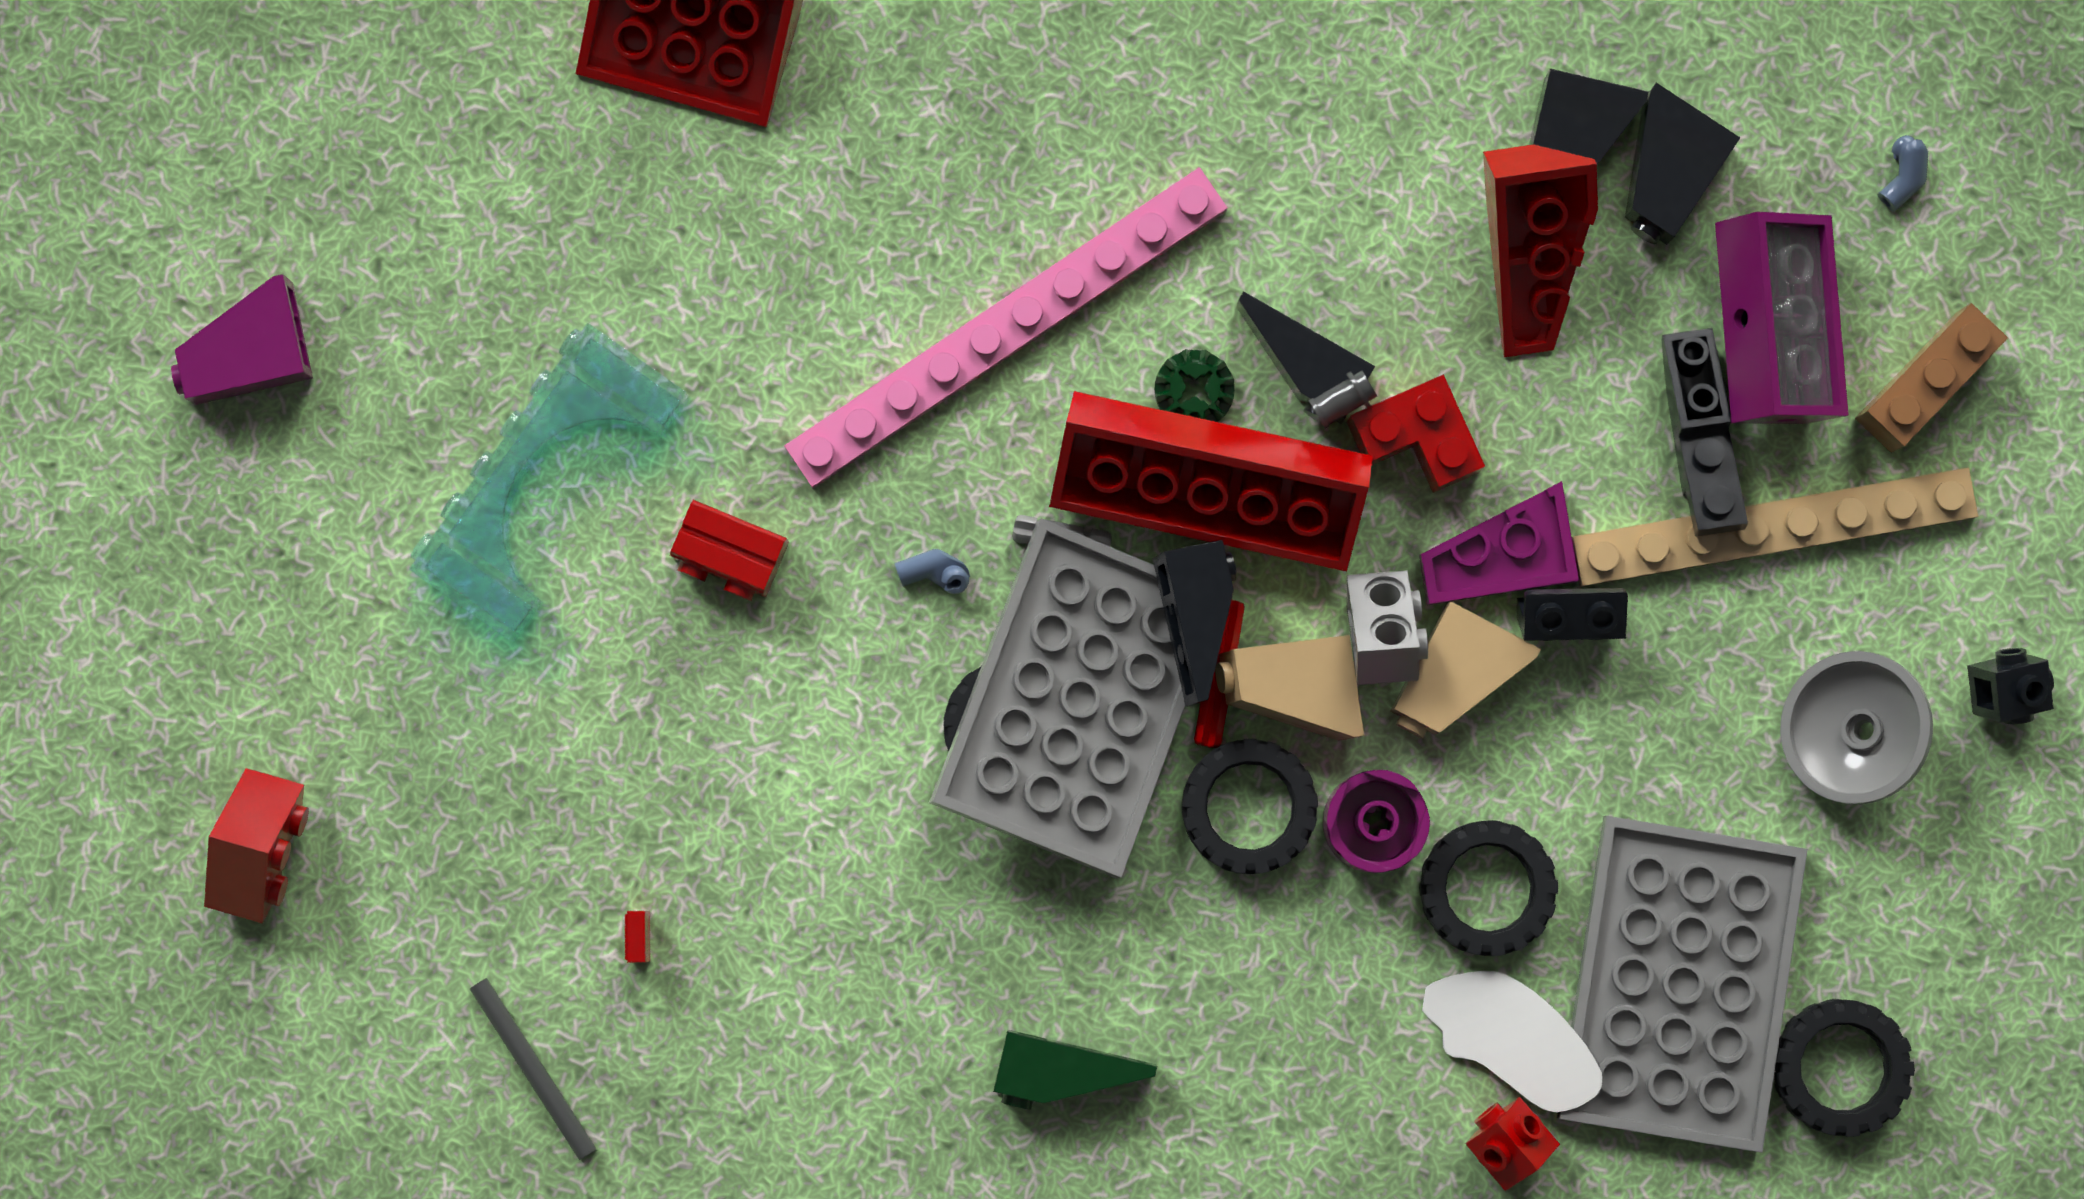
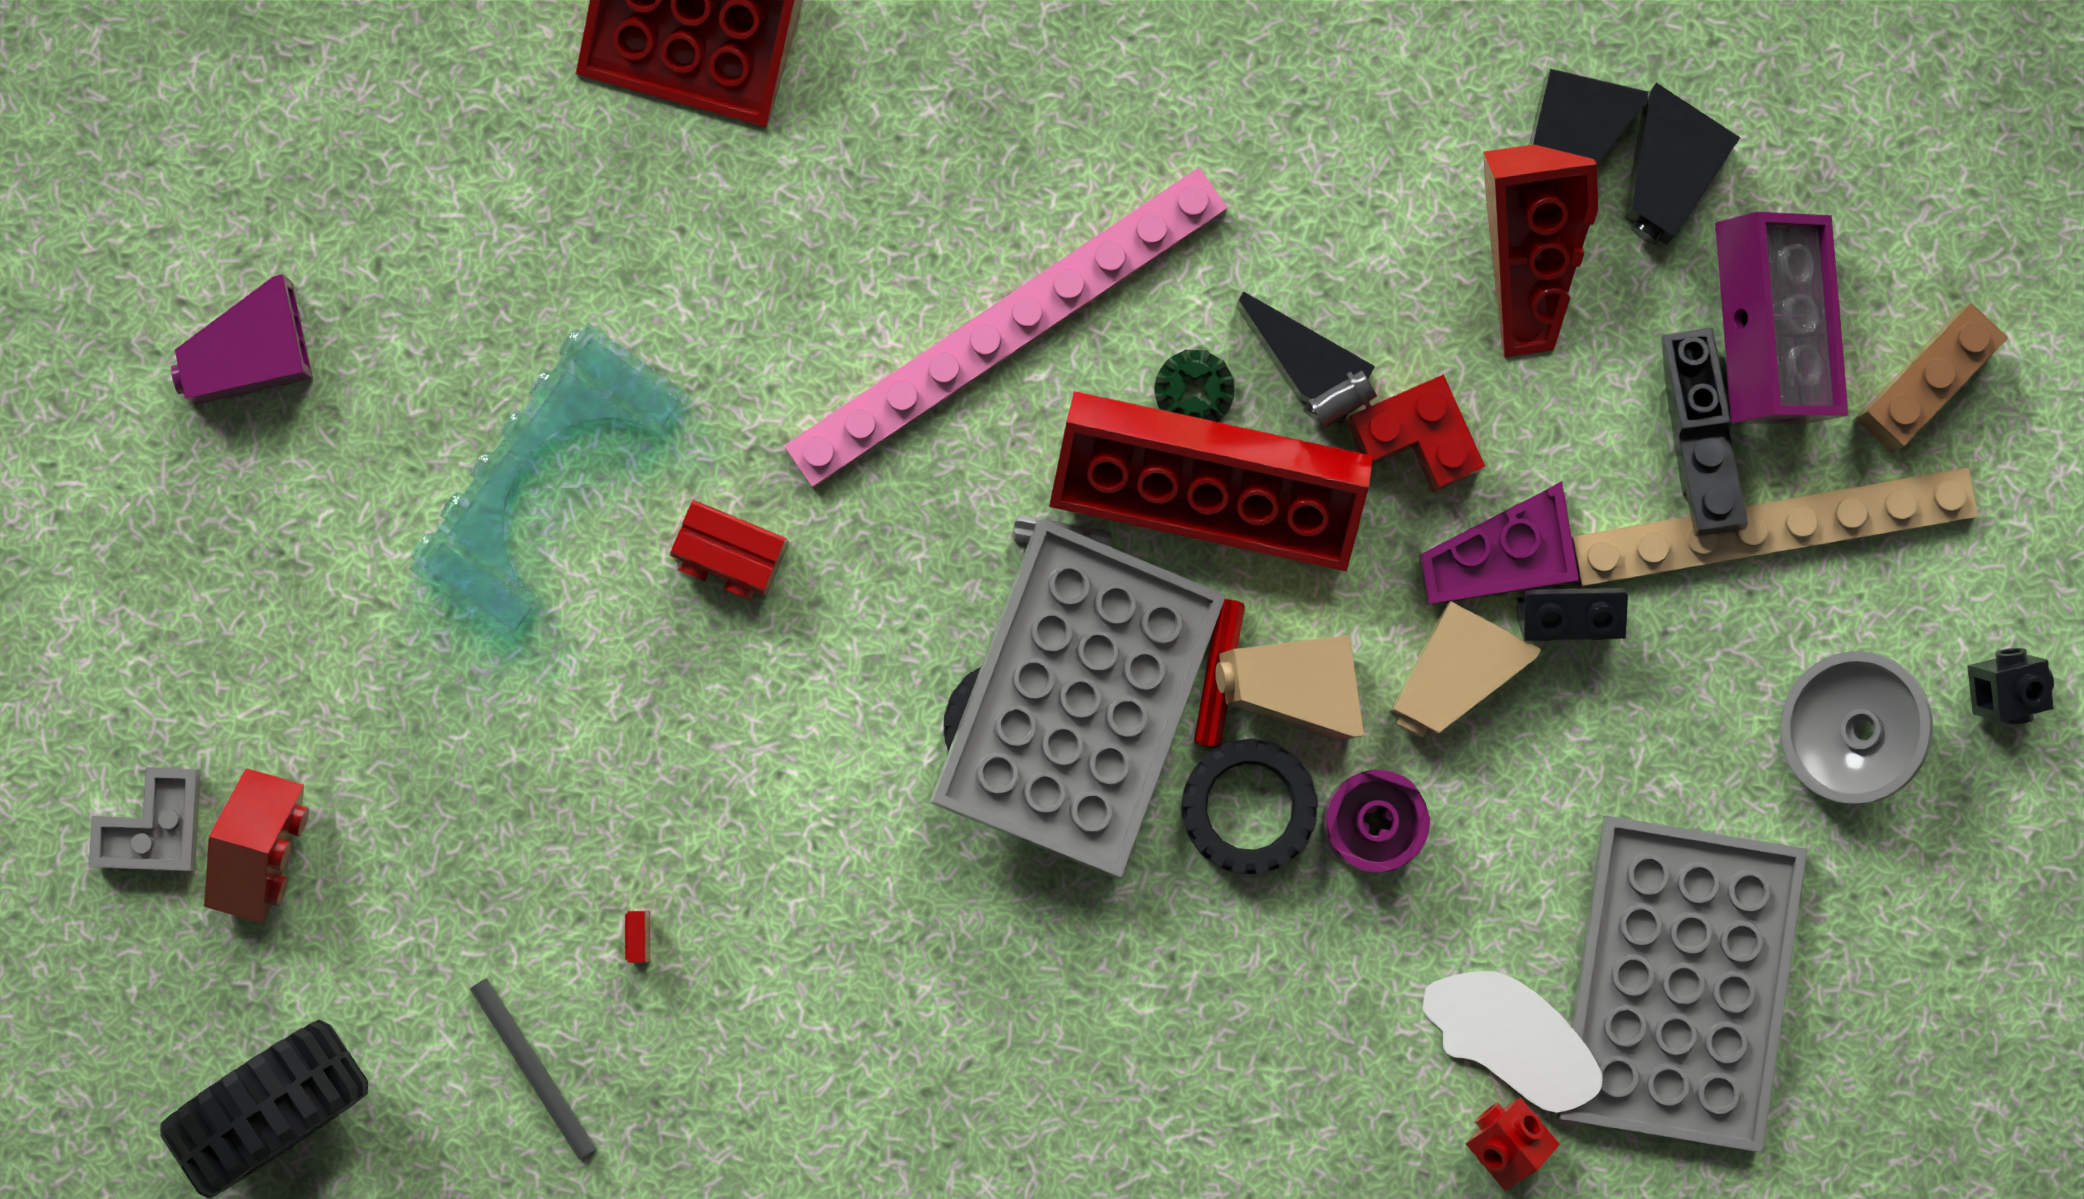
sand blue arm [894,549,970,594] -> none
dark green slope [993,1030,1158,1110] -> none
black slope [1152,540,1236,707] -> none
light grey brick [1346,571,1428,685] -> none
black tyre [1419,820,1558,956] -> none
black tyre [1774,999,1915,1137] -> none
sand blue arm [1877,135,1929,212] -> none
none -> light grey plate [89,767,201,871]
none -> black tyre [160,1020,368,1199]

